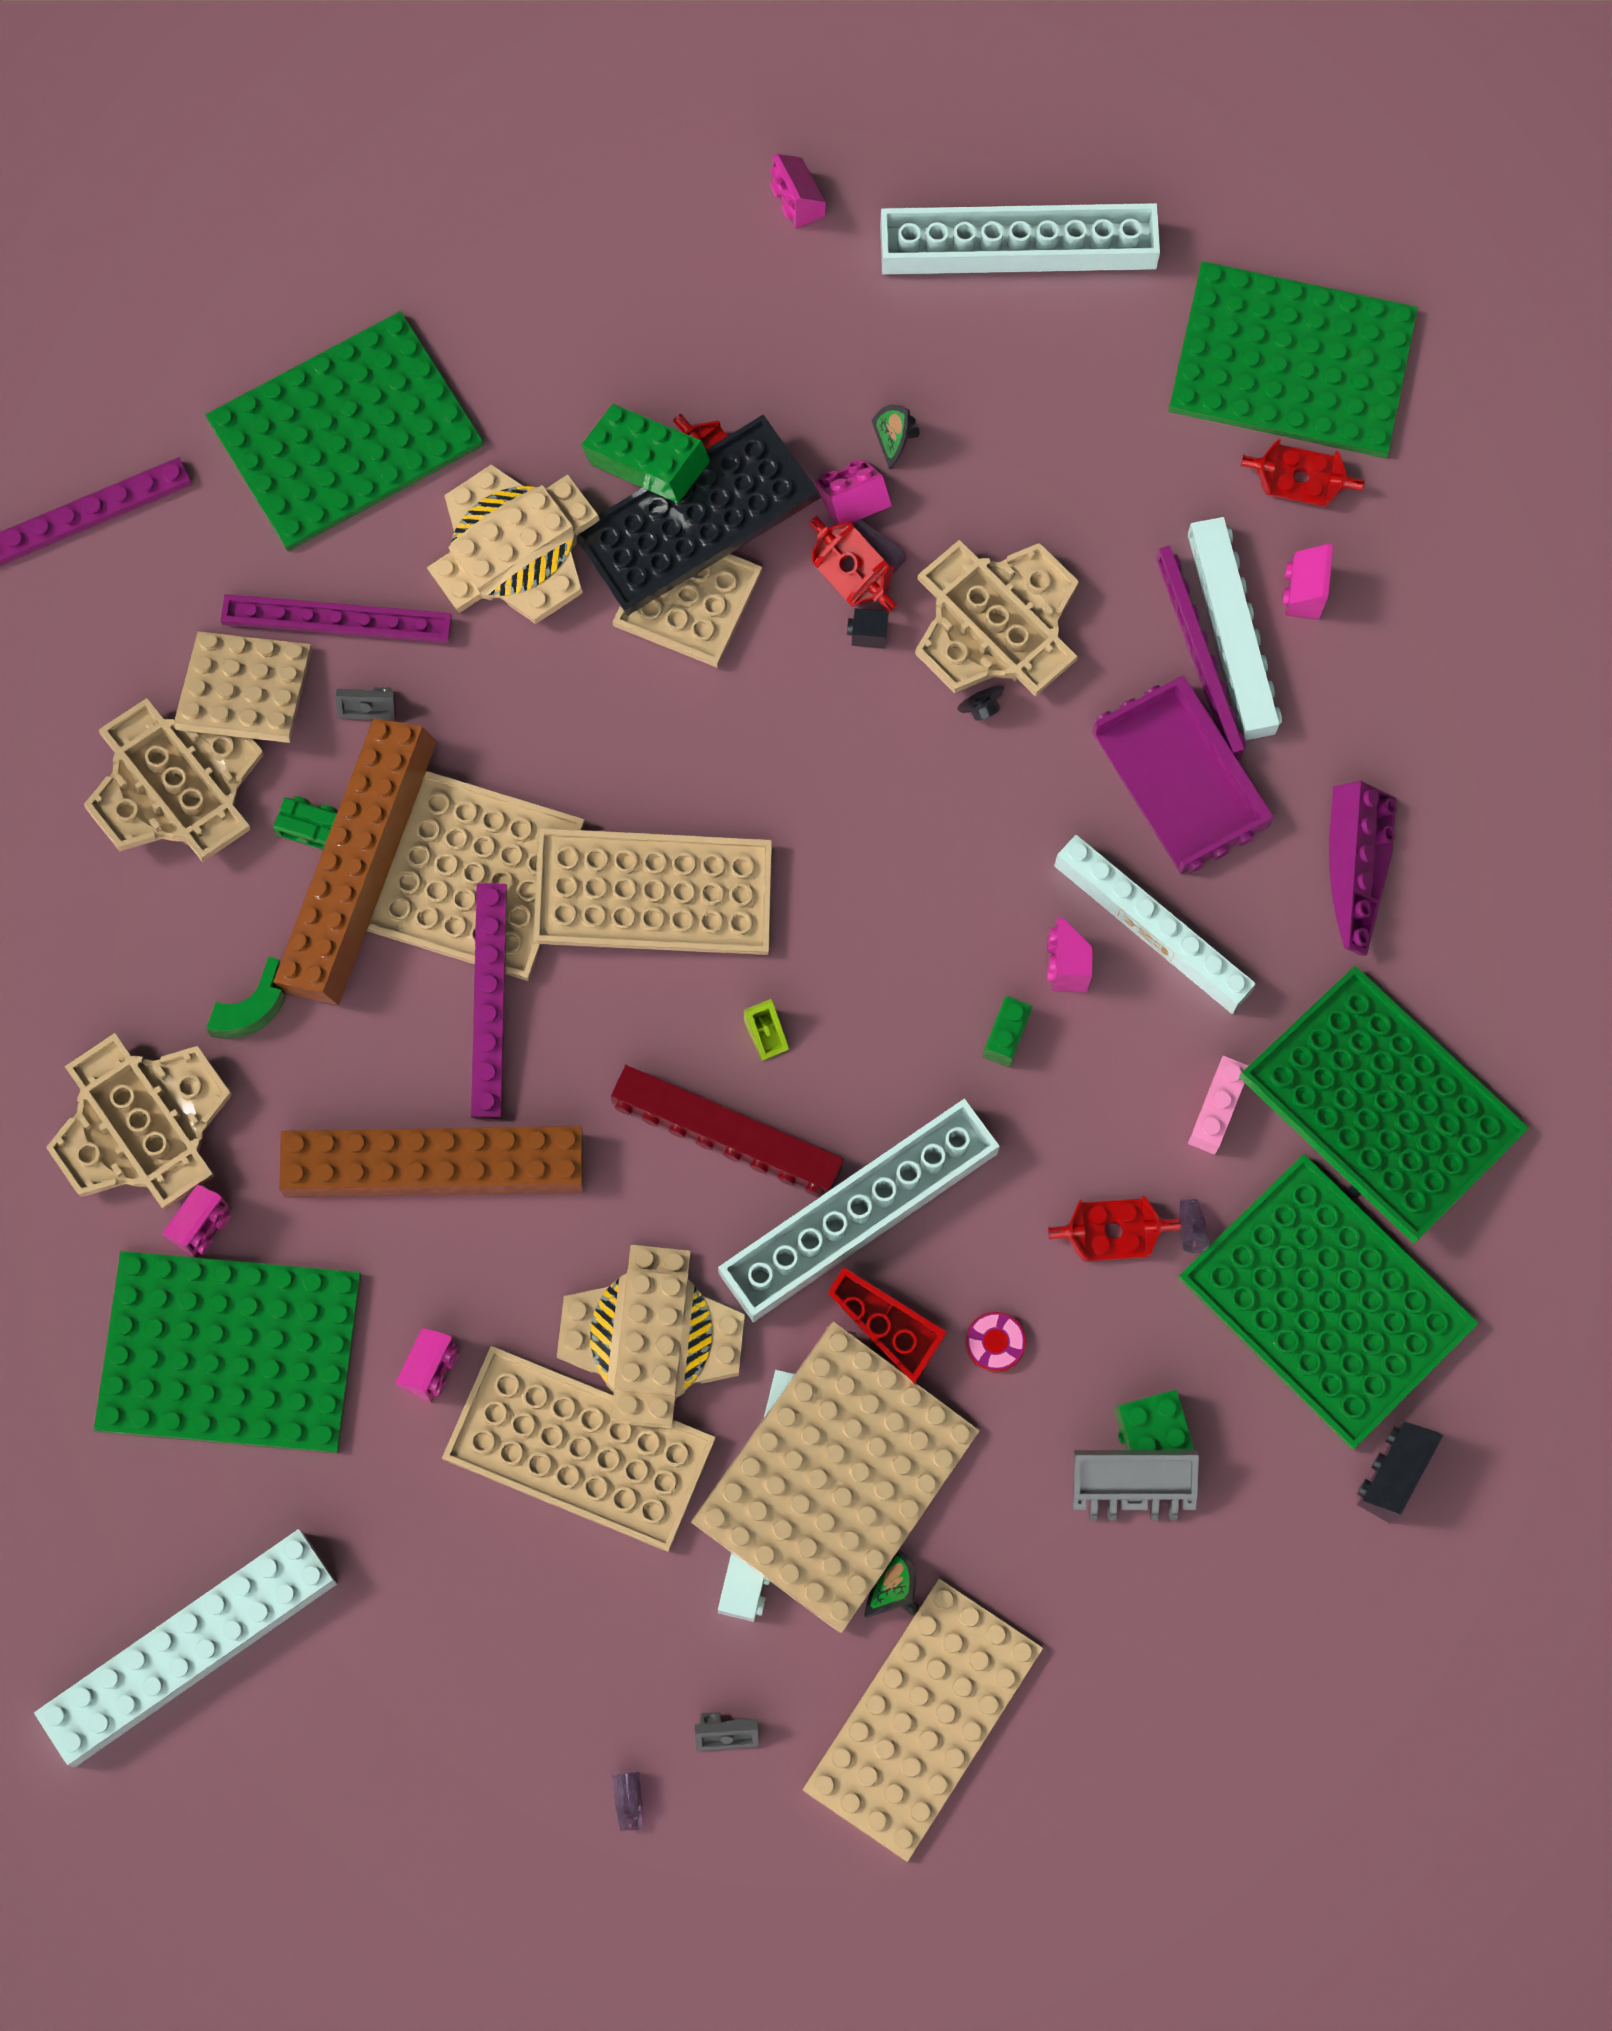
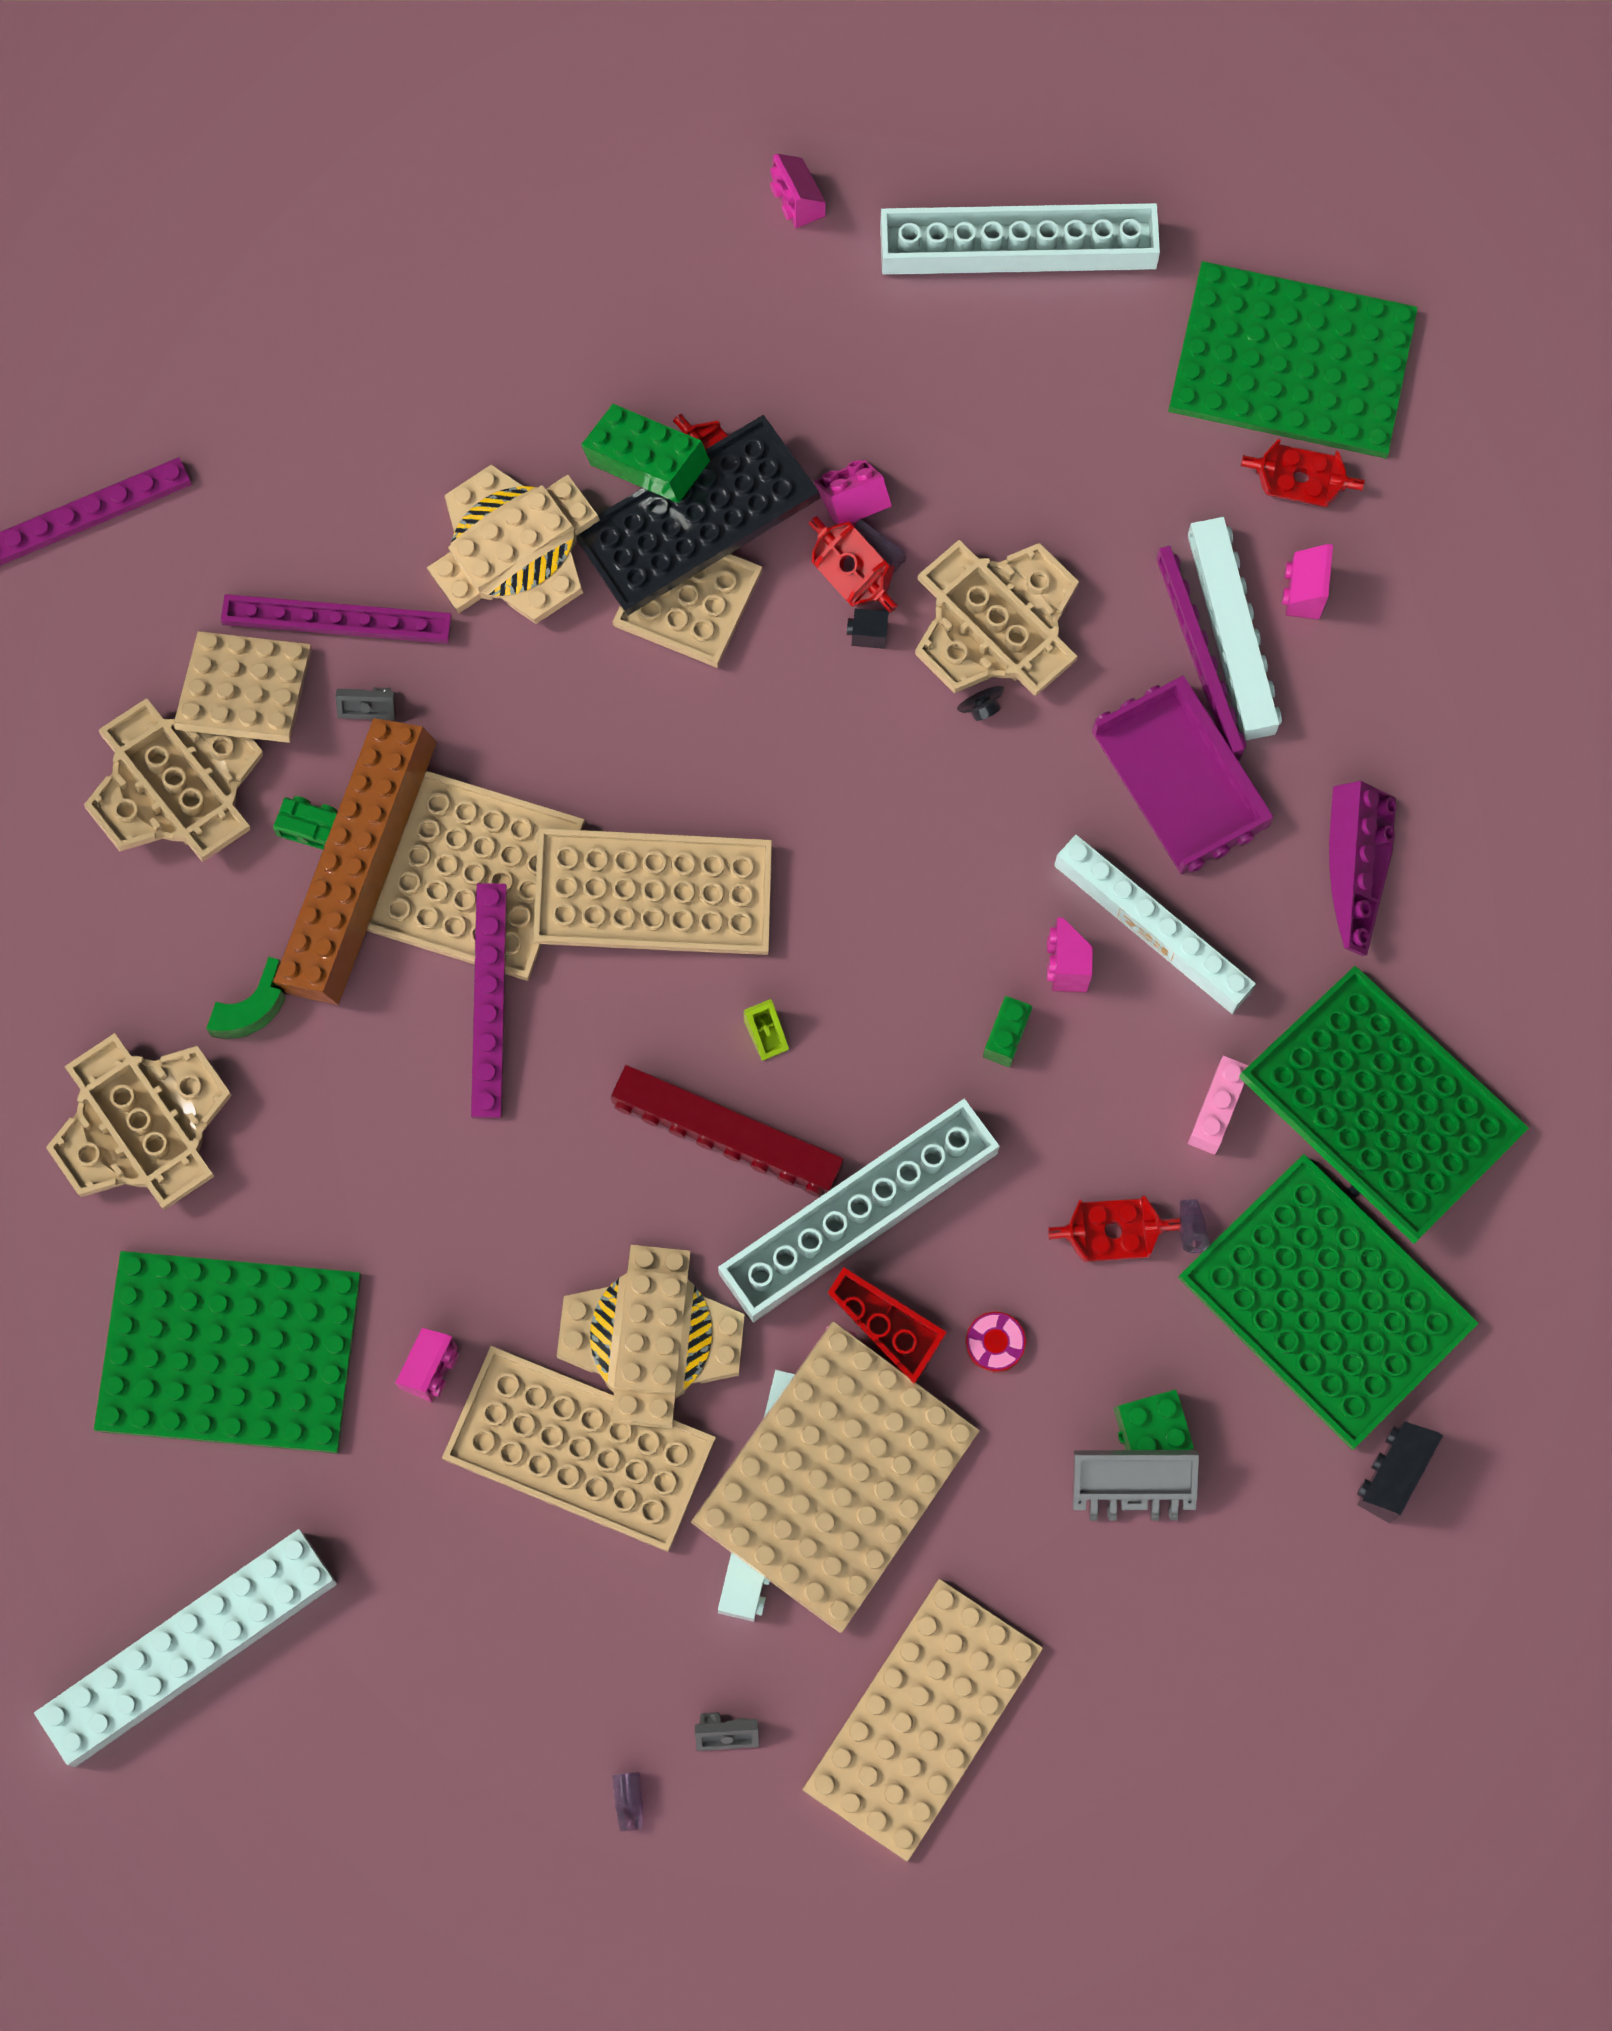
dark pink slope [162,1184,231,1258] -> none
green plate [205,311,484,552] -> none
dark orange brick [279,1126,583,1197] -> none
shield [864,1550,919,1618] -> none
shield [871,404,920,469] -> none

